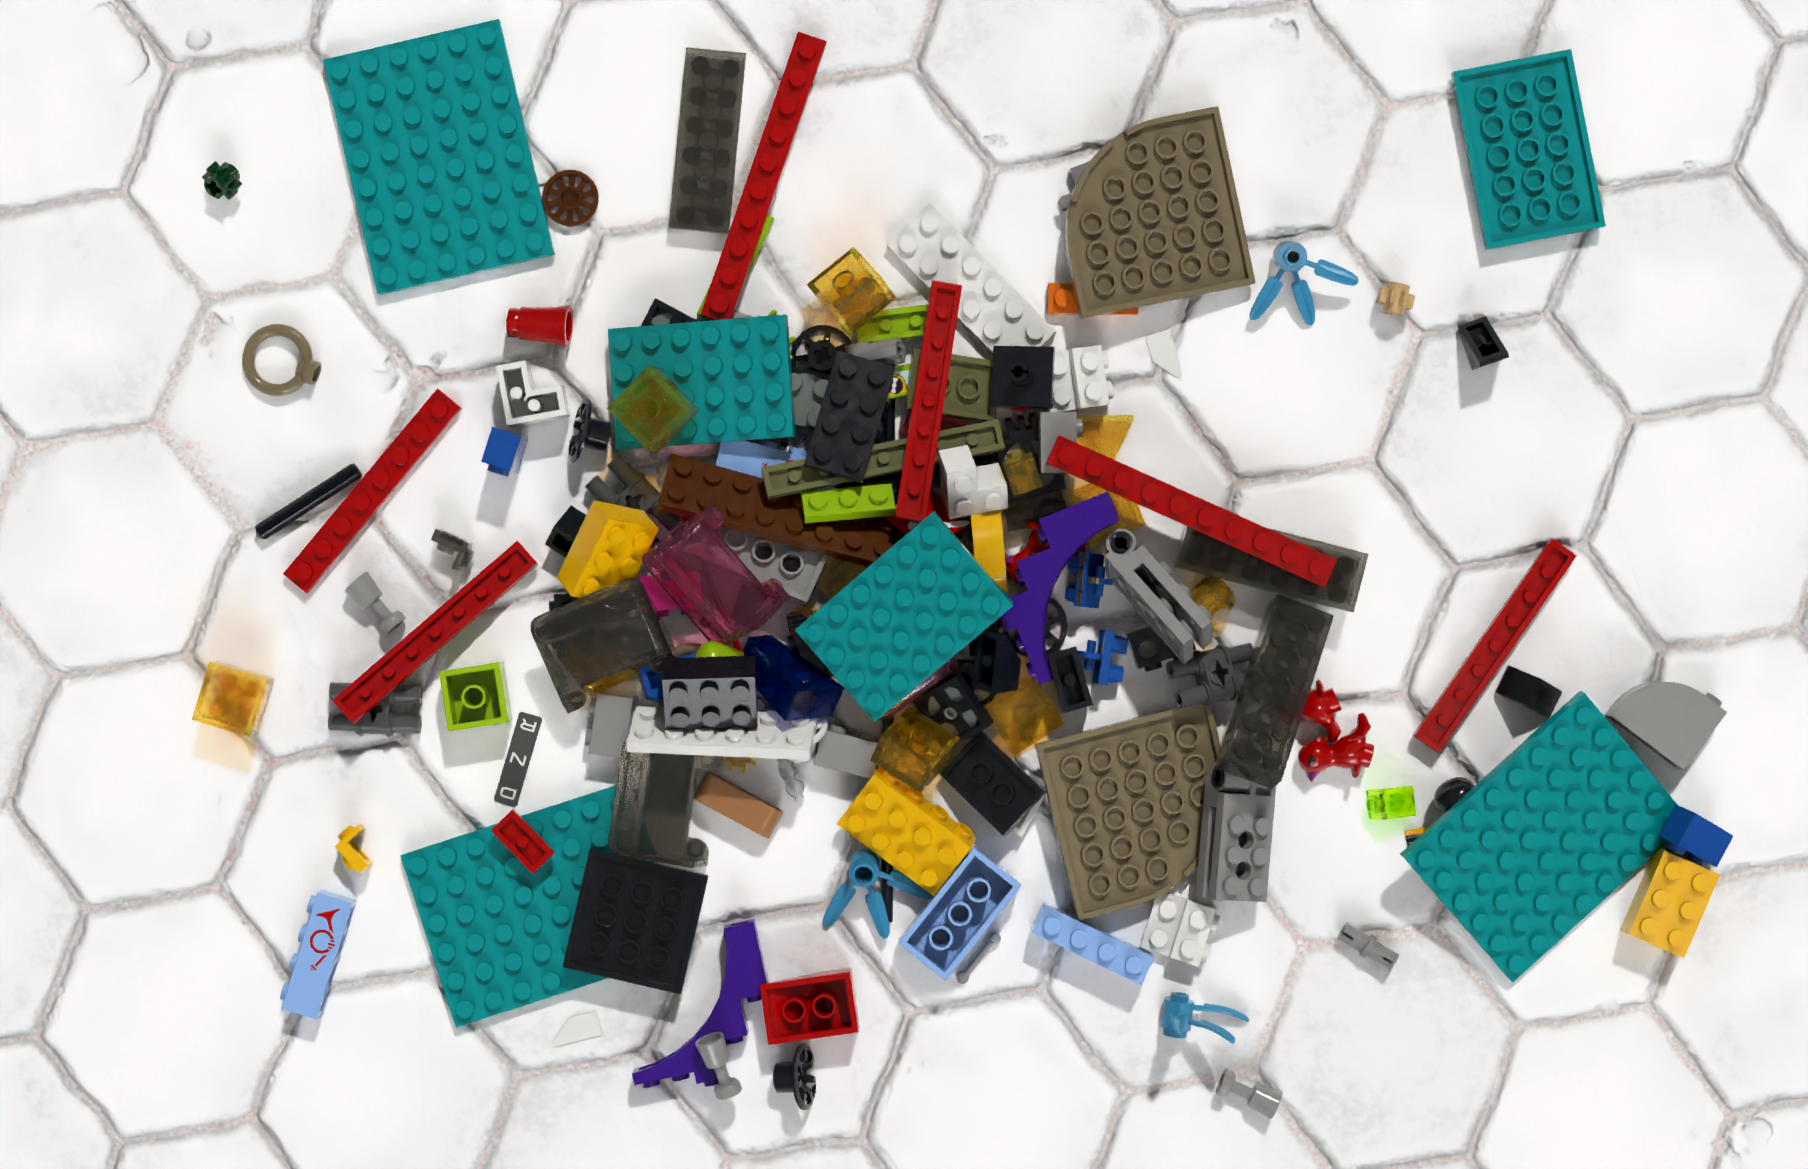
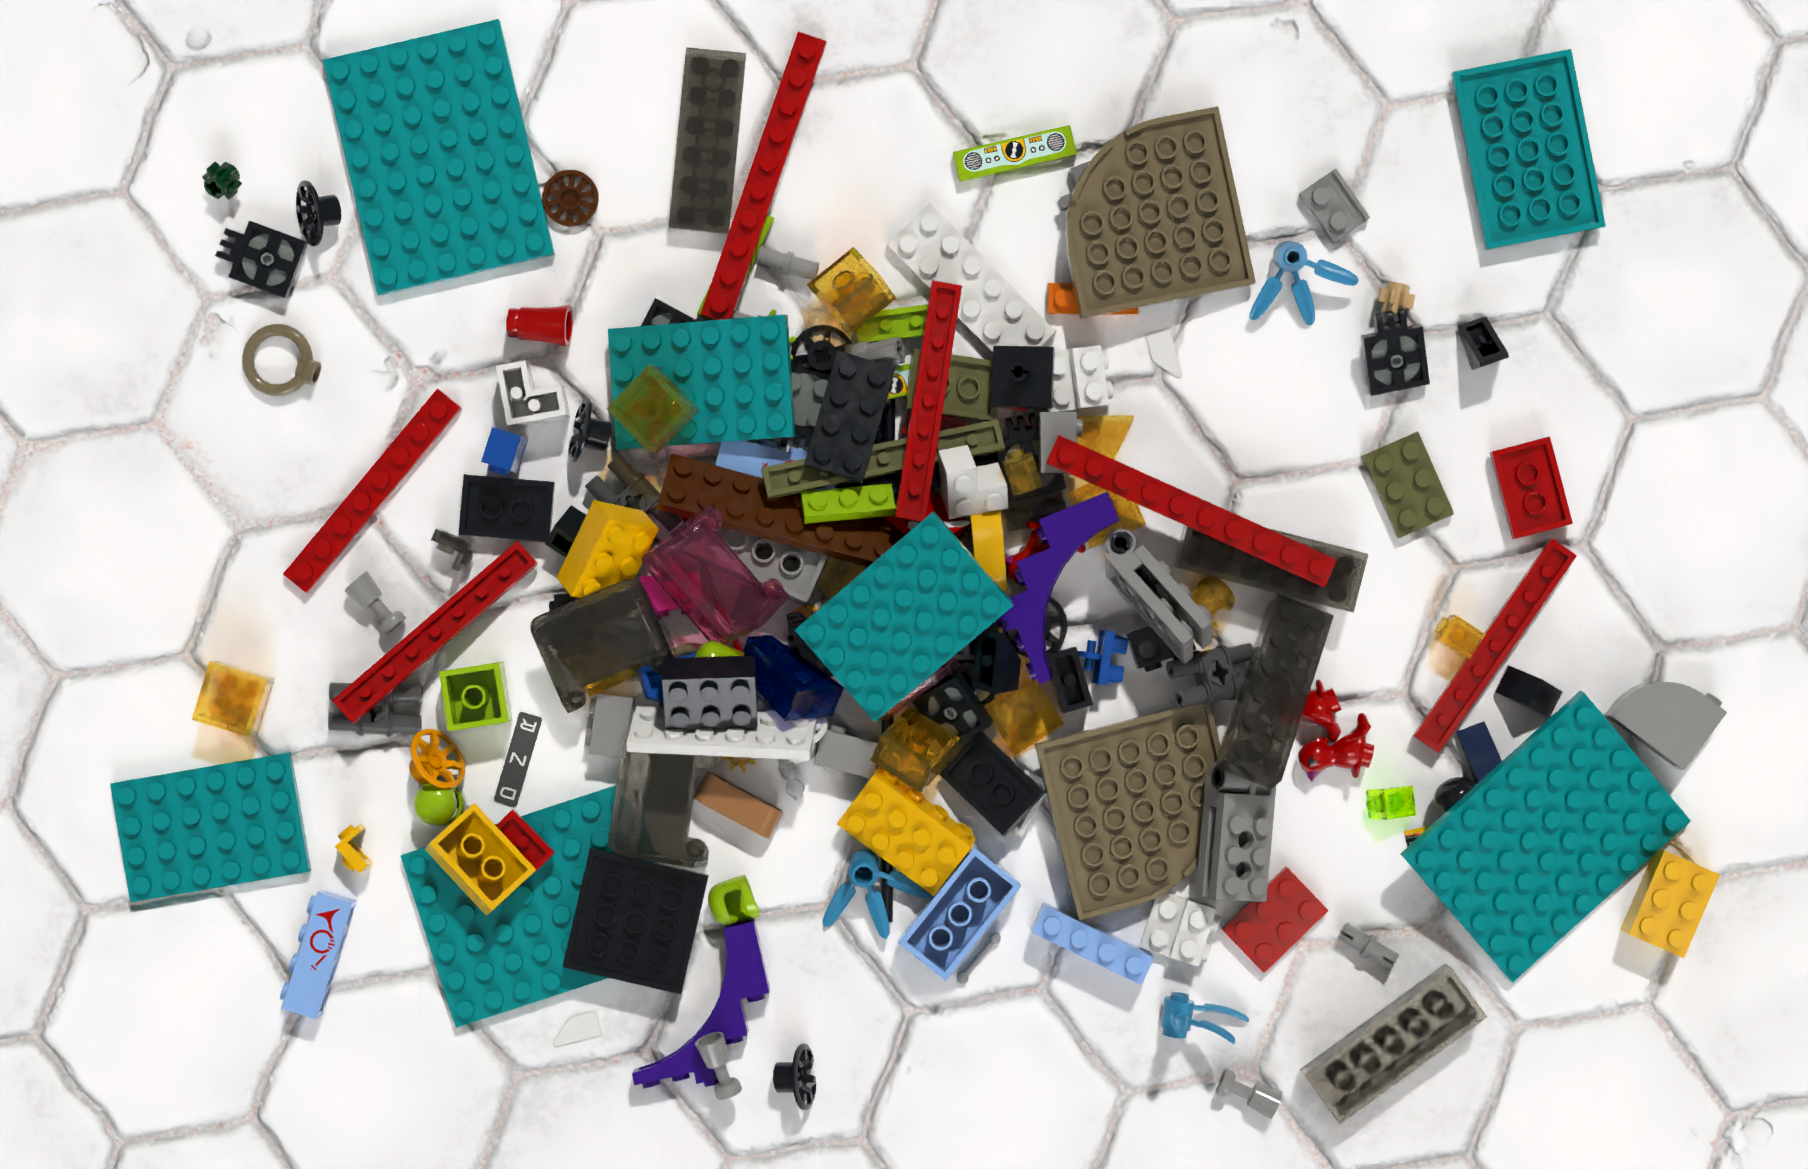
black axle [255,463,362,539] -> none
red slope [760,968,860,1045] -> none
blue hips [1065,552,1113,609] -> none
blue piece [1658,804,1734,868] -> none
none -> teal plate [110,752,311,903]
none -> black piece [215,220,308,299]
none -> black wheel [296,180,341,246]
none -> light orange wheel [409,729,465,789]
none -> lime helmet [413,781,465,826]
none -> yellow slope [425,803,536,916]
none -> black plate [458,474,555,542]
none -> lime helmet [708,874,760,925]
none -> light grey pin [756,246,820,281]
none -> tile [953,125,1077,183]
none -> red plate [1221,866,1329,973]
none -> light grey plate [1299,168,1370,243]
none -> clear smoke brick [1299,964,1487,1124]
none -> black piece [1361,308,1430,396]
none -> olive plate [1361,431,1454,538]
none -> clear yellow brick [1434,614,1486,660]
none -> dark blue slope [1456,721,1502,784]
none -> red plate [1489,436,1573,539]

